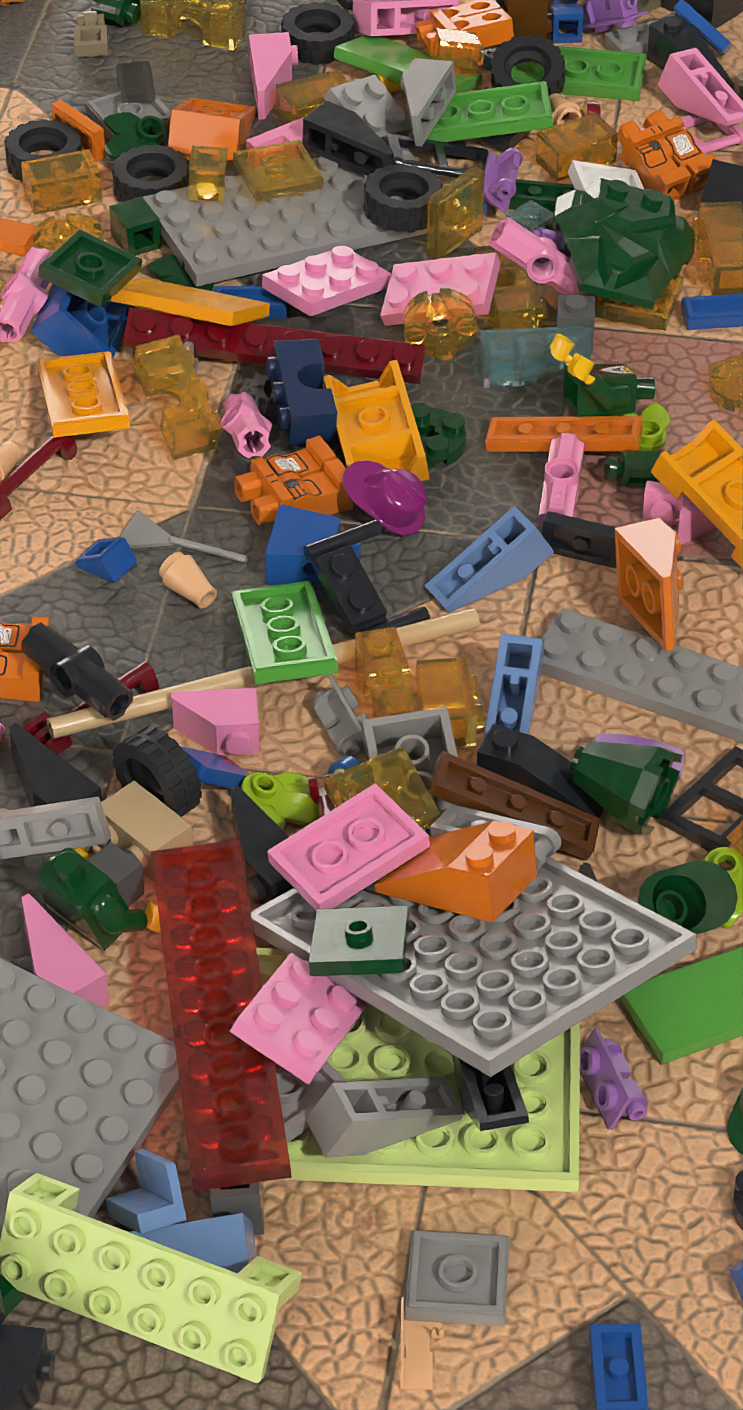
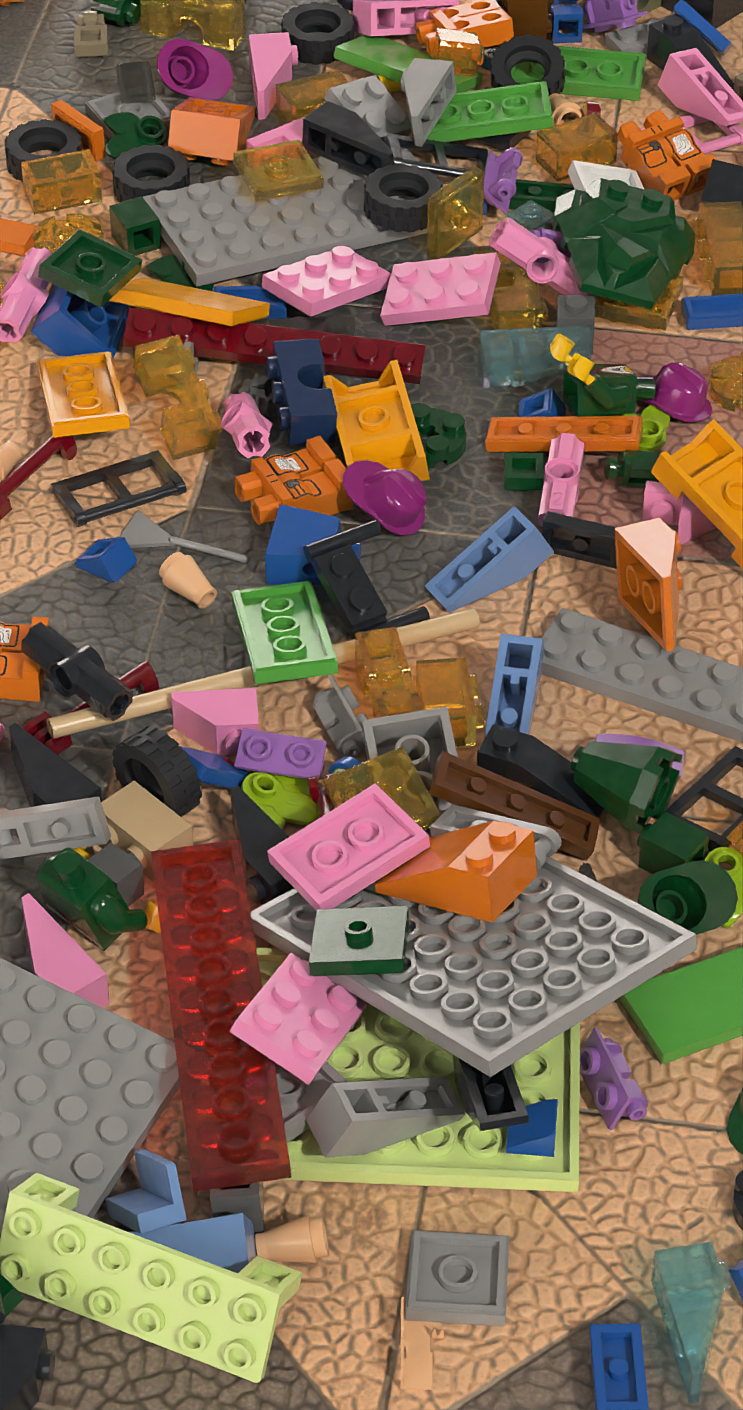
clear yellow brick [189,146,228,202] -> none
clear yellow plate [403,288,478,360] -> none
none -> black window [51,450,187,527]
none -> magenta piece [157,38,233,100]
none -> medium lavender hinge [234,728,327,781]
none -> light nougat cone [255,1214,329,1263]
none -> dark green plate [504,453,544,491]
none -> blue slope [506,1099,558,1157]
none -> blue slope [518,388,566,417]
none -> dark green brick [637,811,710,874]
none -> magenta piece [642,362,712,422]
none -> clear light blue slope [651,1242,730,1404]

